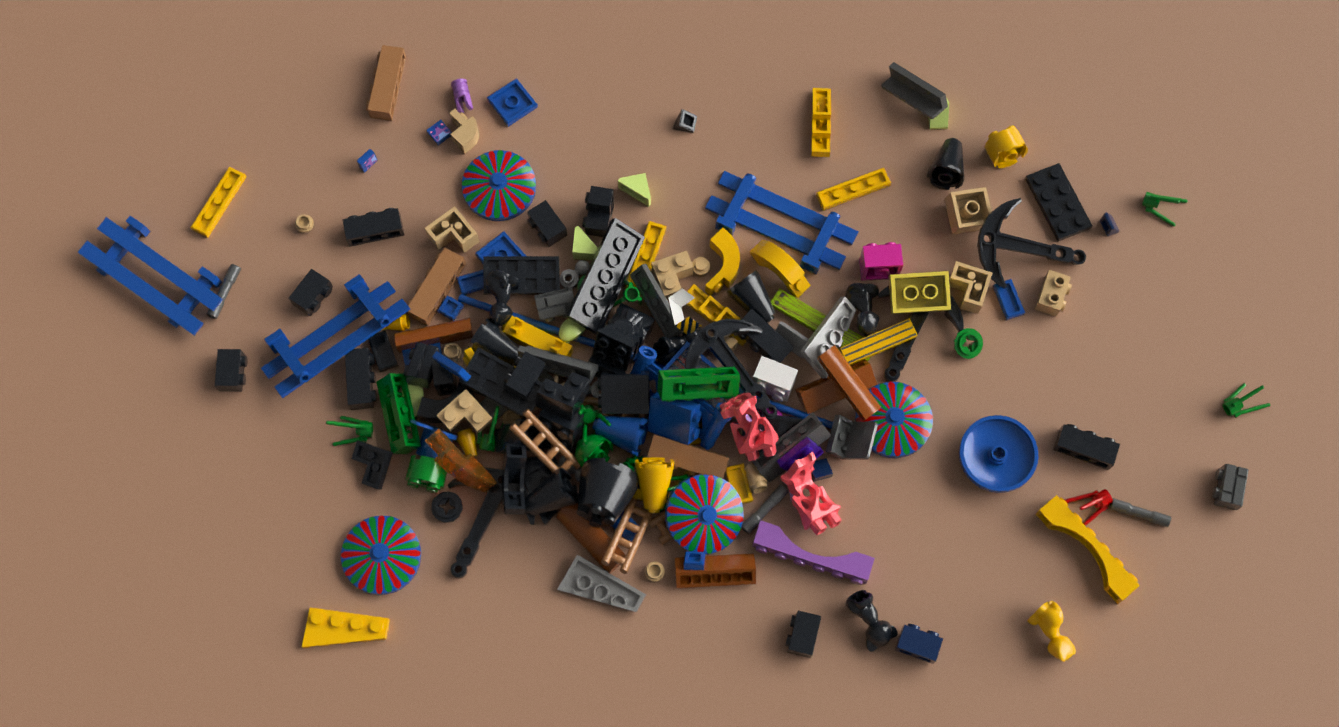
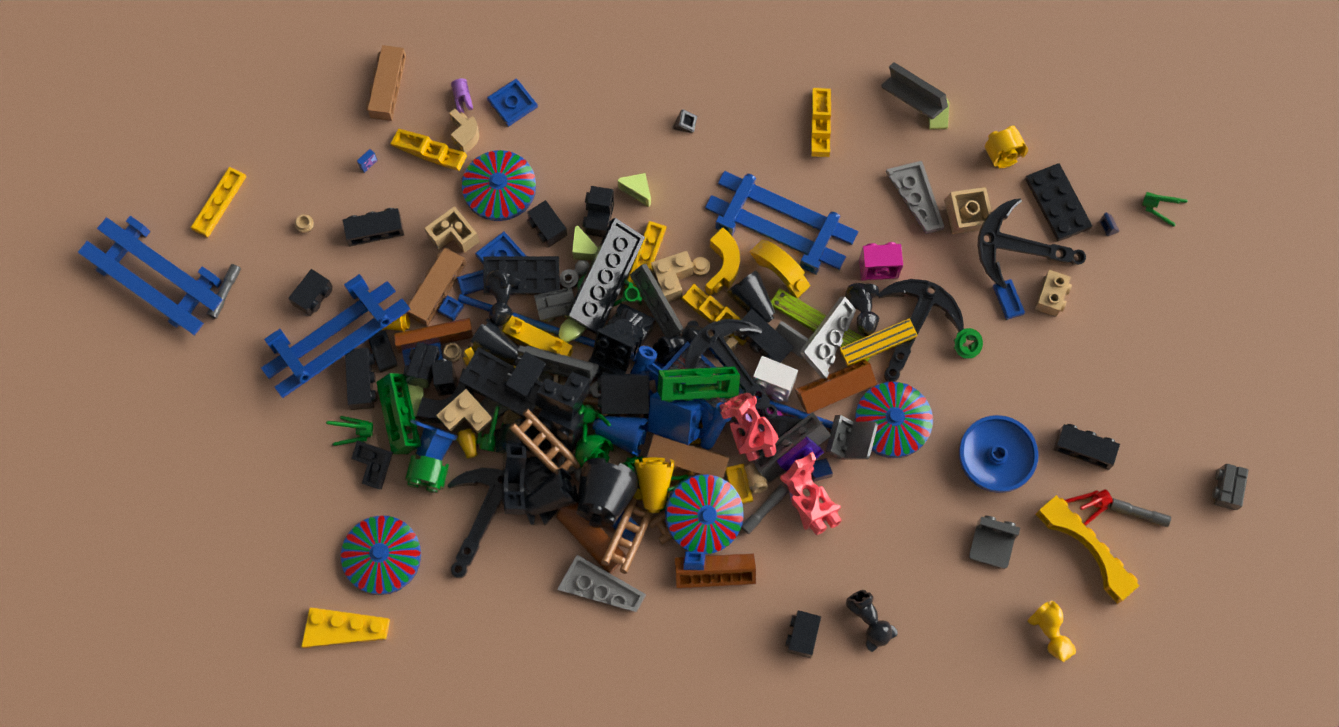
black brick [215,349,248,392] -> none
clear orange slope [425,428,497,492] -> none
tile [426,120,452,145] -> none
black gear [431,491,463,523] -> none
blue tile [432,351,471,382] -> none
tan plate [645,562,665,582] -> none
white sticker [668,288,702,335] -> none
medium lavender arch [752,520,875,585] -> none
yellow tile [816,168,891,211] -> none
dark orange brick [816,345,881,421] -> none
light yellow brick [889,271,951,314] -> none
dark blue brick [895,623,943,664] -> none
black cone [927,138,964,190] -> none
tan brick [949,261,992,314] -> none
green plant [1222,383,1271,418] -> none
none -> yellow slope [390,128,467,171]
none -> light grey wing [886,161,944,234]
none -> dark grey bracket [969,516,1020,569]

